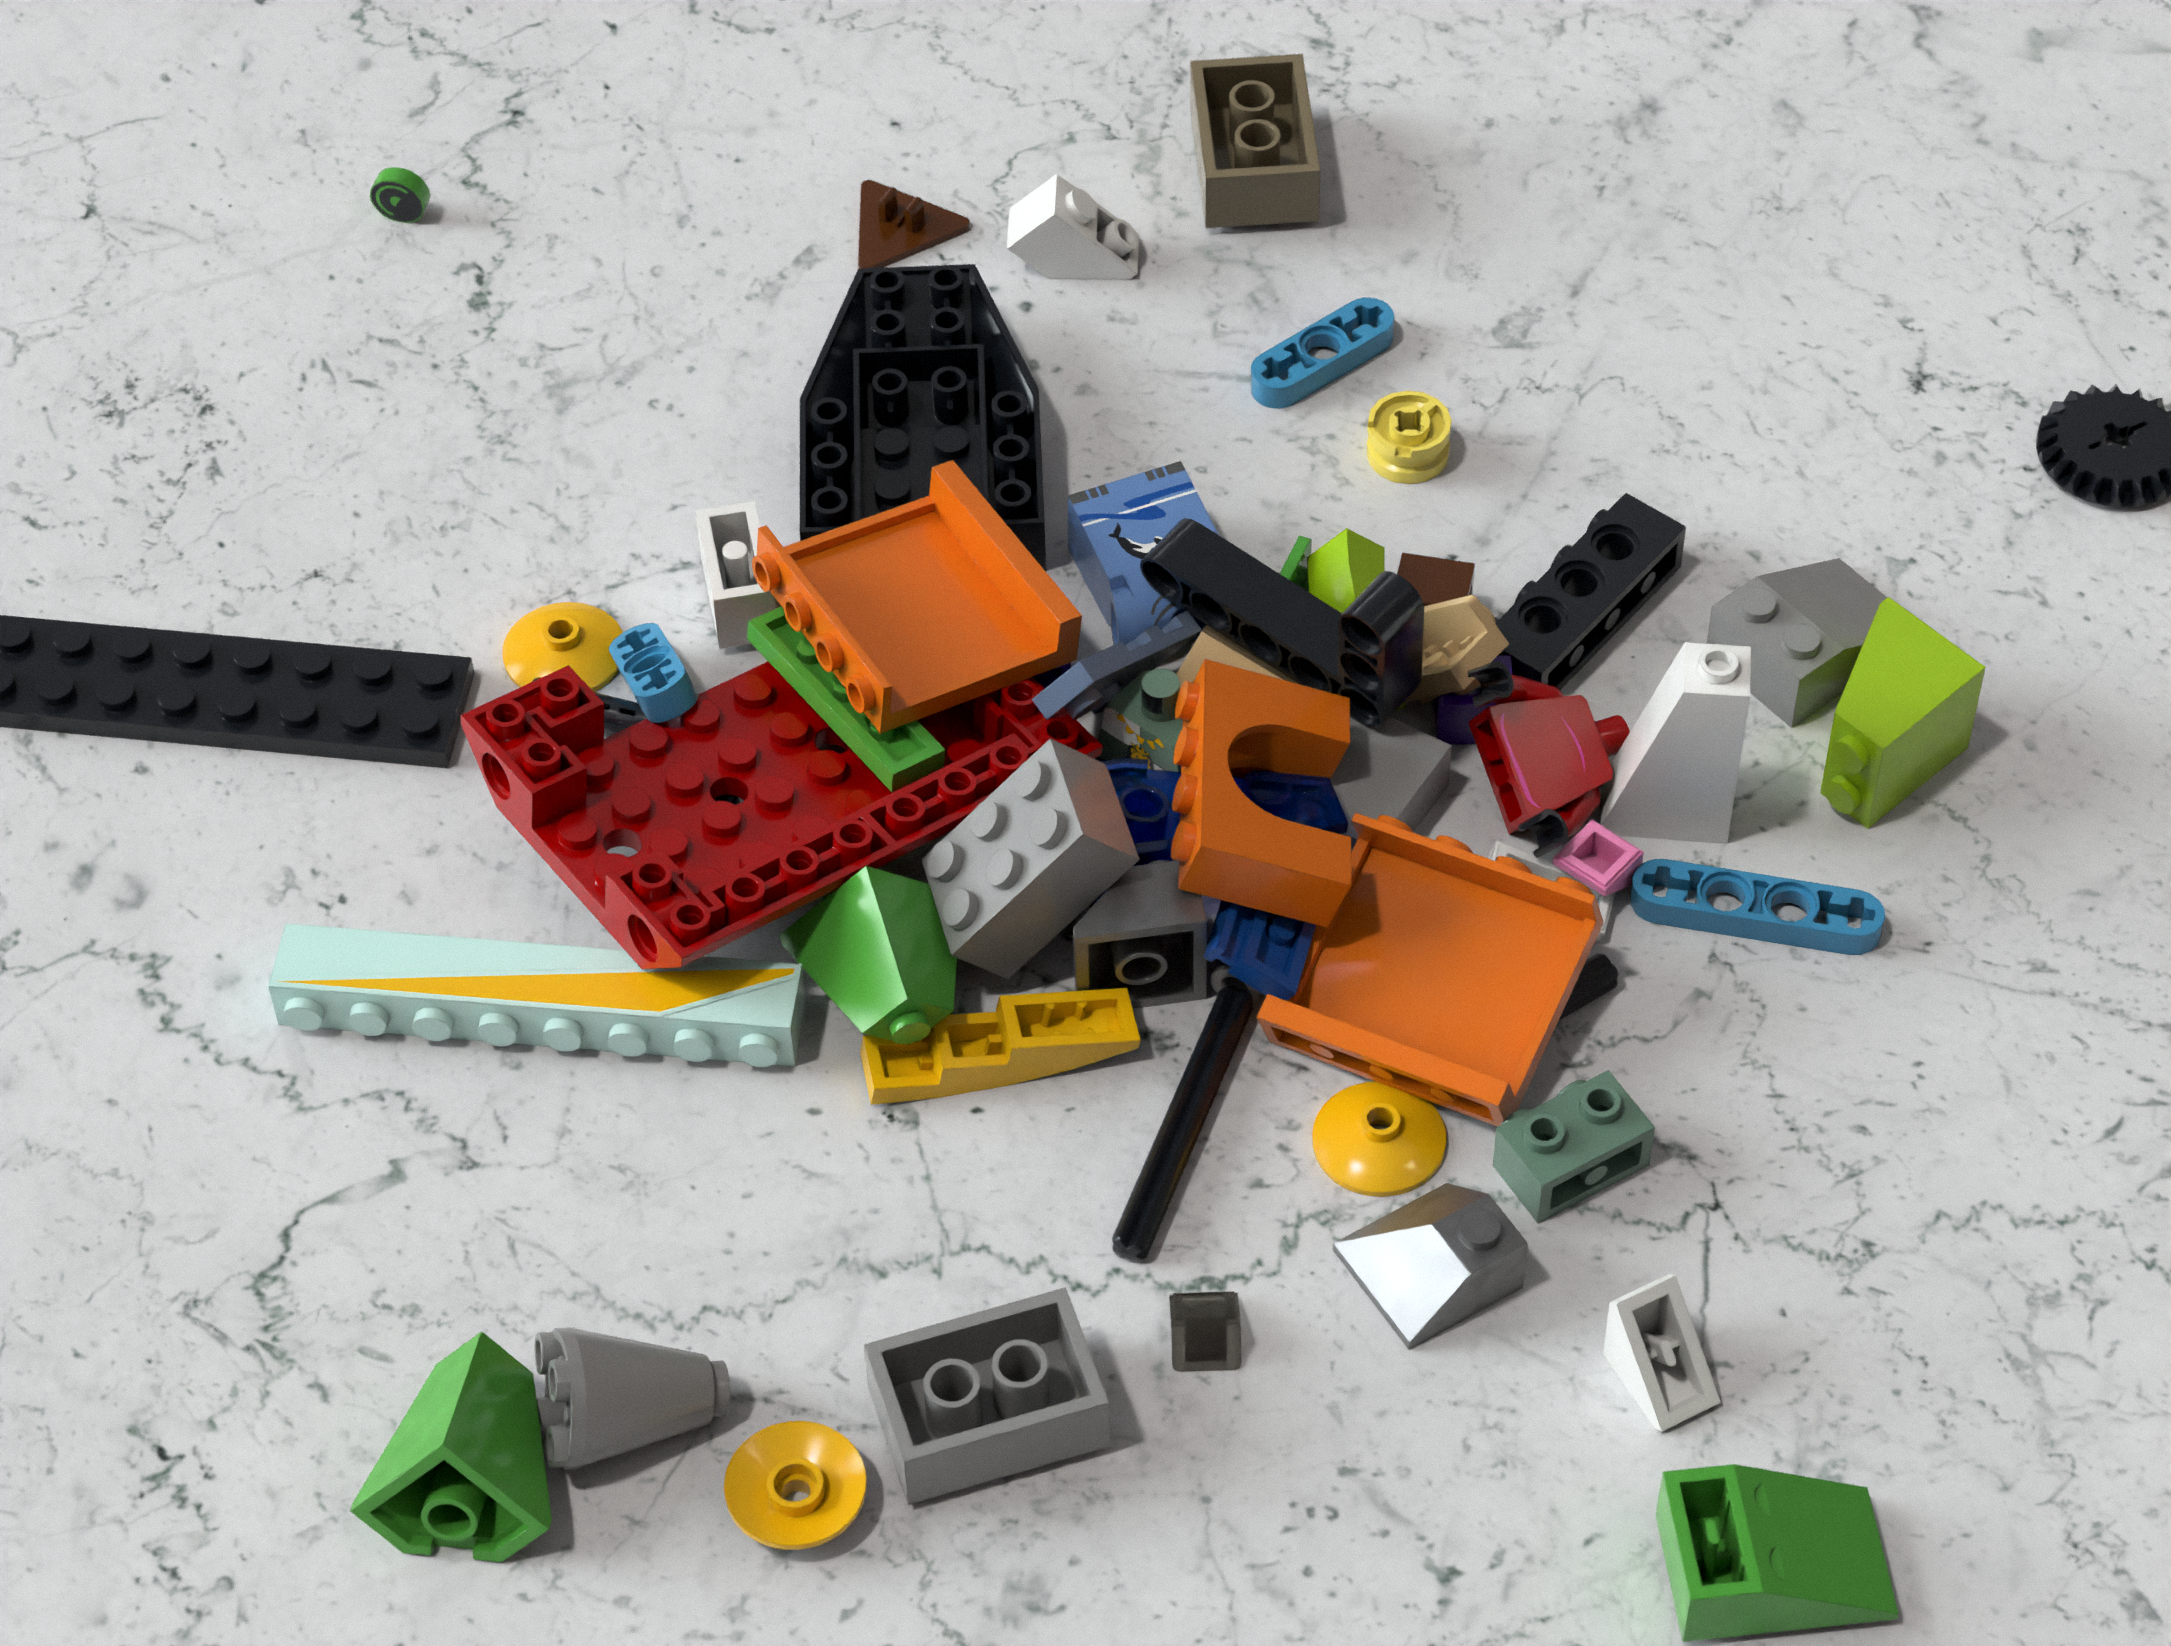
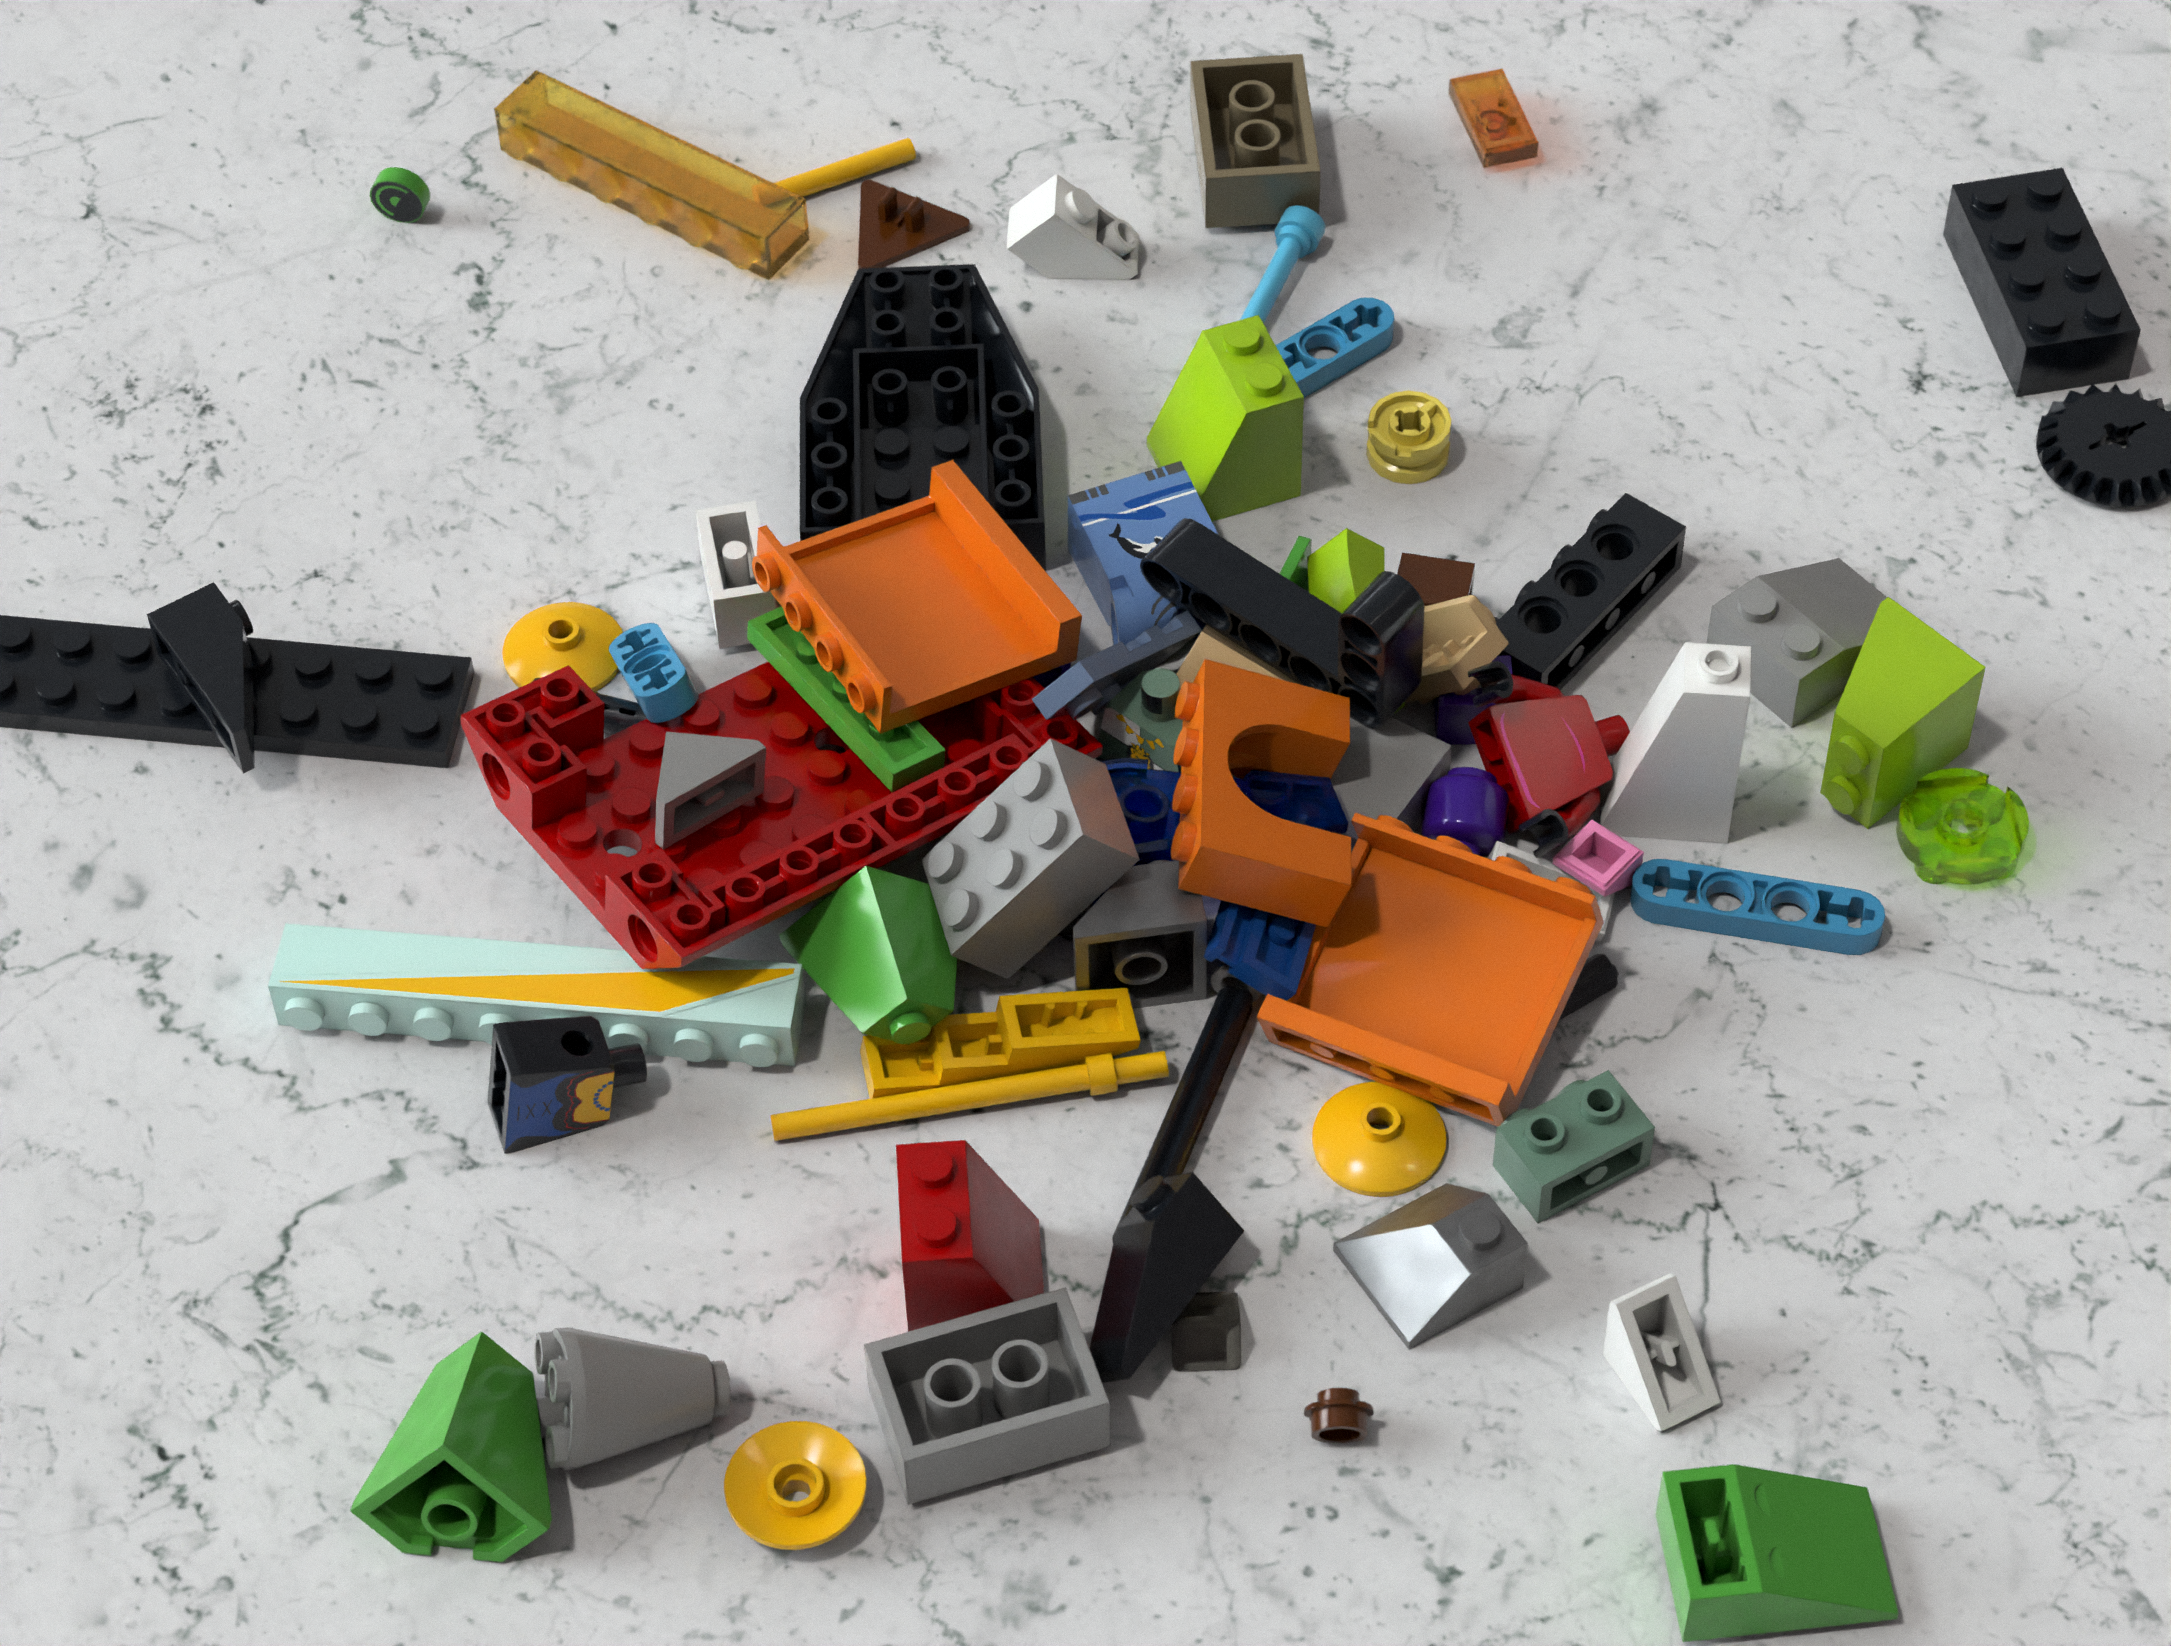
none -> black slope [147,582,255,774]
none -> black torso [488,1016,647,1154]
none -> clear yellow brick [494,70,809,280]
none -> light grey slope [655,732,766,850]
none -> yellow bar [752,138,916,211]
none -> yellow bar [770,1051,1169,1141]
none -> red slope [896,1140,1044,1332]
none -> black slope [1089,1172,1244,1383]
none -> lime slope [1147,315,1304,521]
none -> medium azure piece [1240,205,1326,324]
none -> reddish brown plate [1304,1388,1374,1443]
none -> dark purple head [1422,767,1510,858]
none -> clear orange plate [1449,69,1538,168]
none -> clear neon green plate [1896,768,2029,885]
none -> black brick [1943,168,2141,397]

